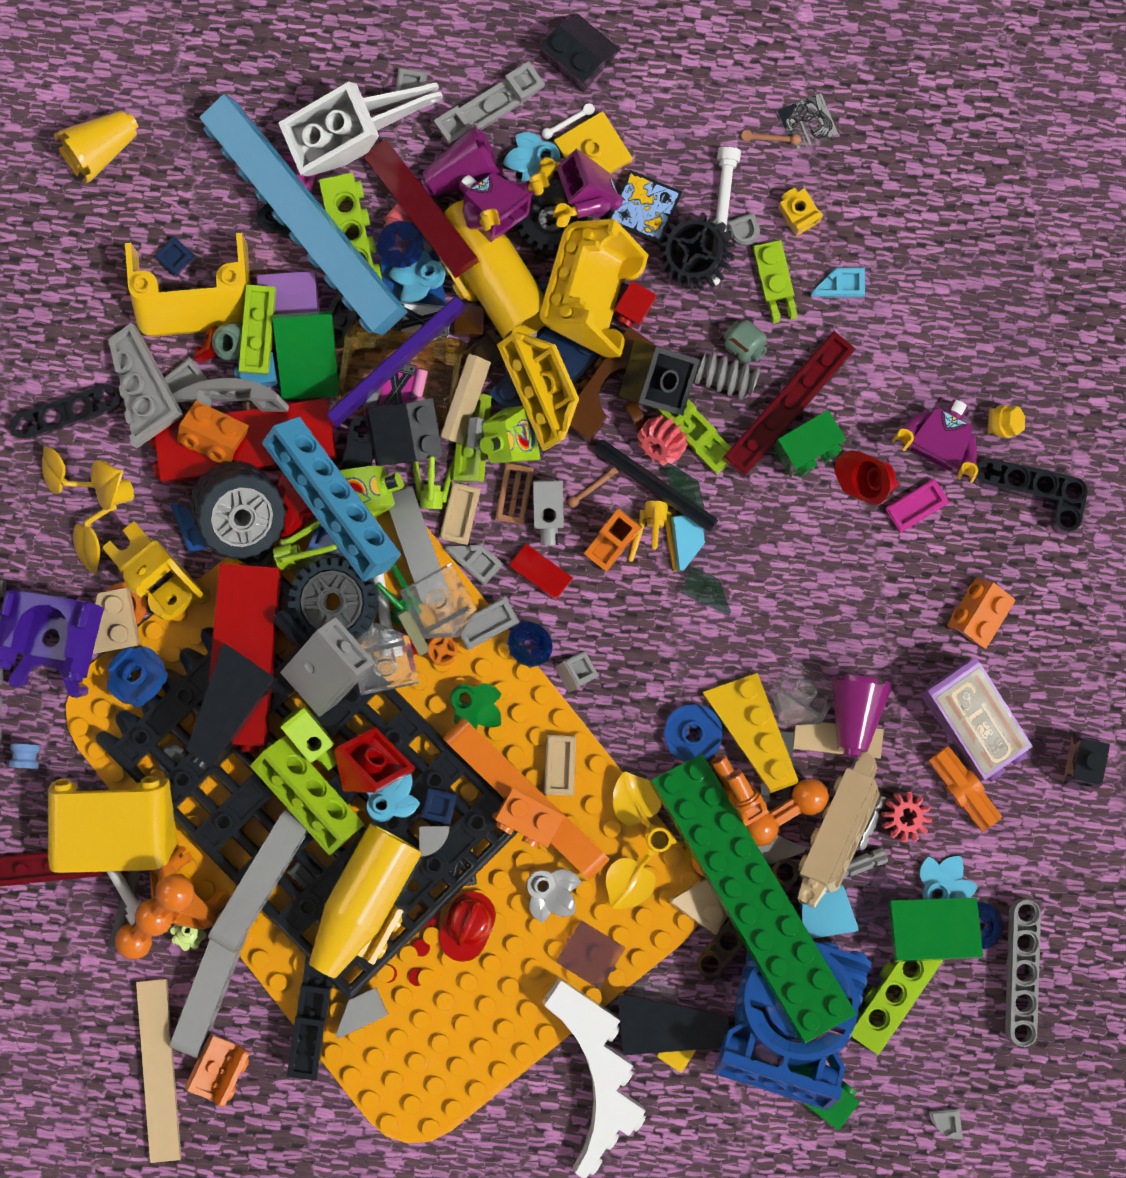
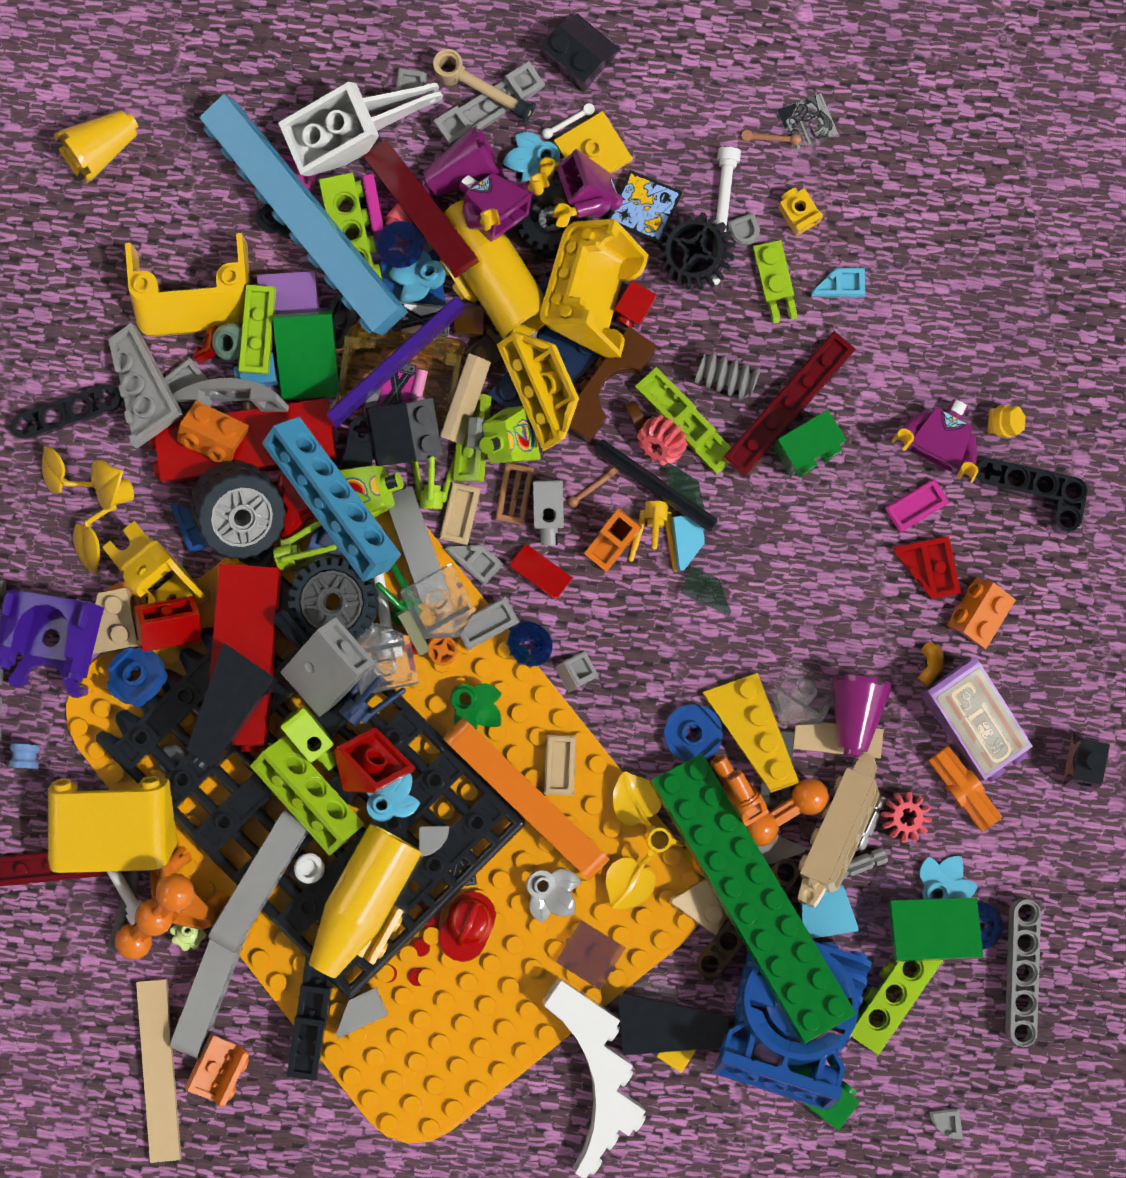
dark blue tile [154,236,196,277] -> none
dark blue tile [421,788,457,824] -> none
orange bracket [492,787,565,849] -> none
black slope [618,340,700,416] -> none
sand green head [723,320,767,364] -> none
red piece [834,450,900,505] -> none
none -> red brick [134,596,201,652]
none -> white tile [294,853,325,884]
none -> dark blue plant [339,652,406,726]
none -> dark pink tile [362,174,386,237]
none -> tan piece [433,49,536,124]
none -> red wing [894,536,961,600]
none -> light orange arm [917,642,944,687]

